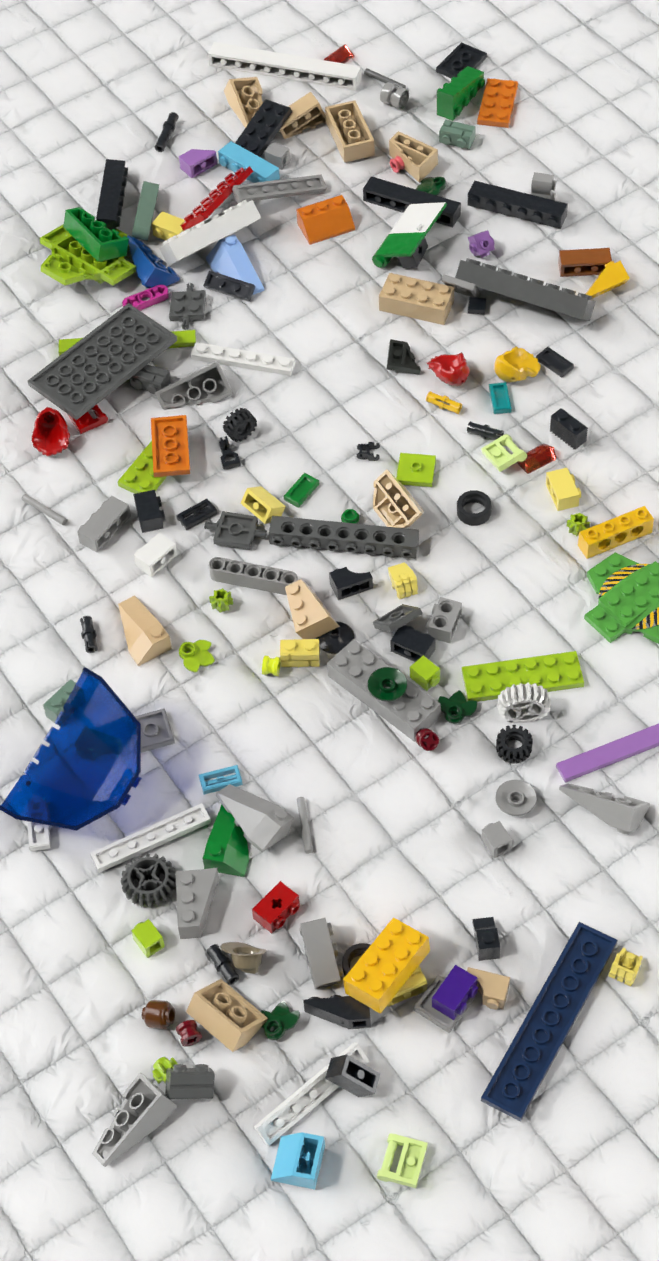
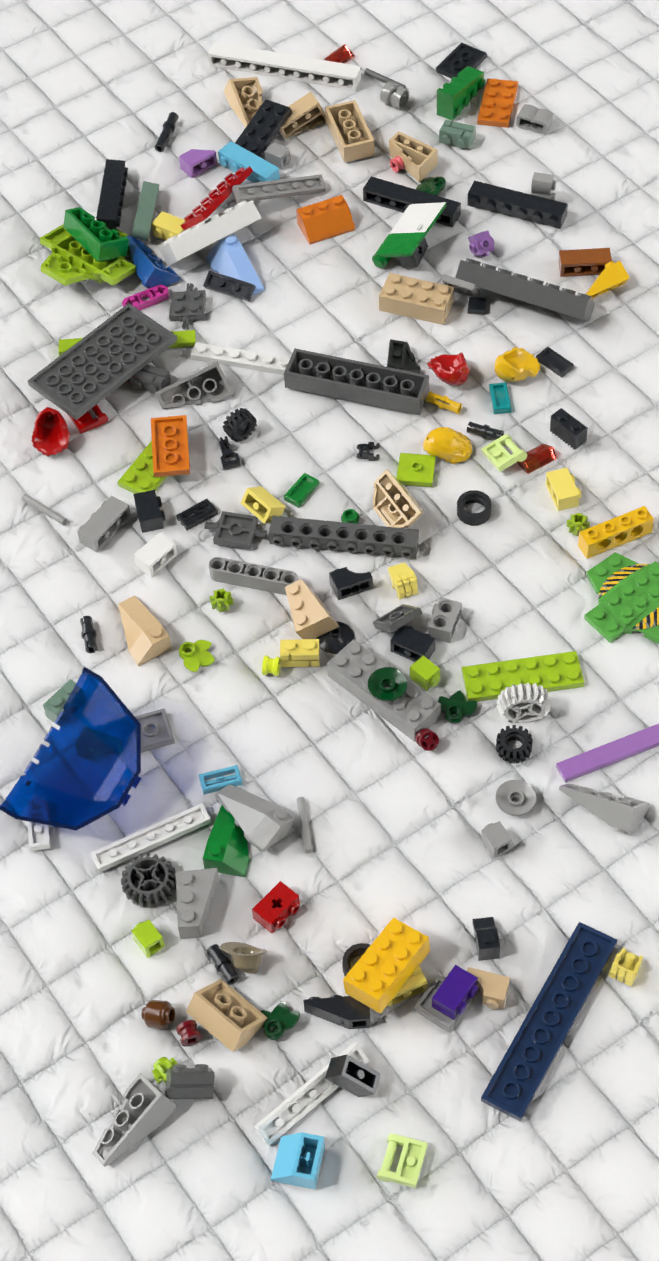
light grey wedge [300,918,343,989] -> none
none -> dark grey brick [284,348,429,415]
none -> yellow piece [423,427,472,464]
none -> light grey brick [516,104,554,134]

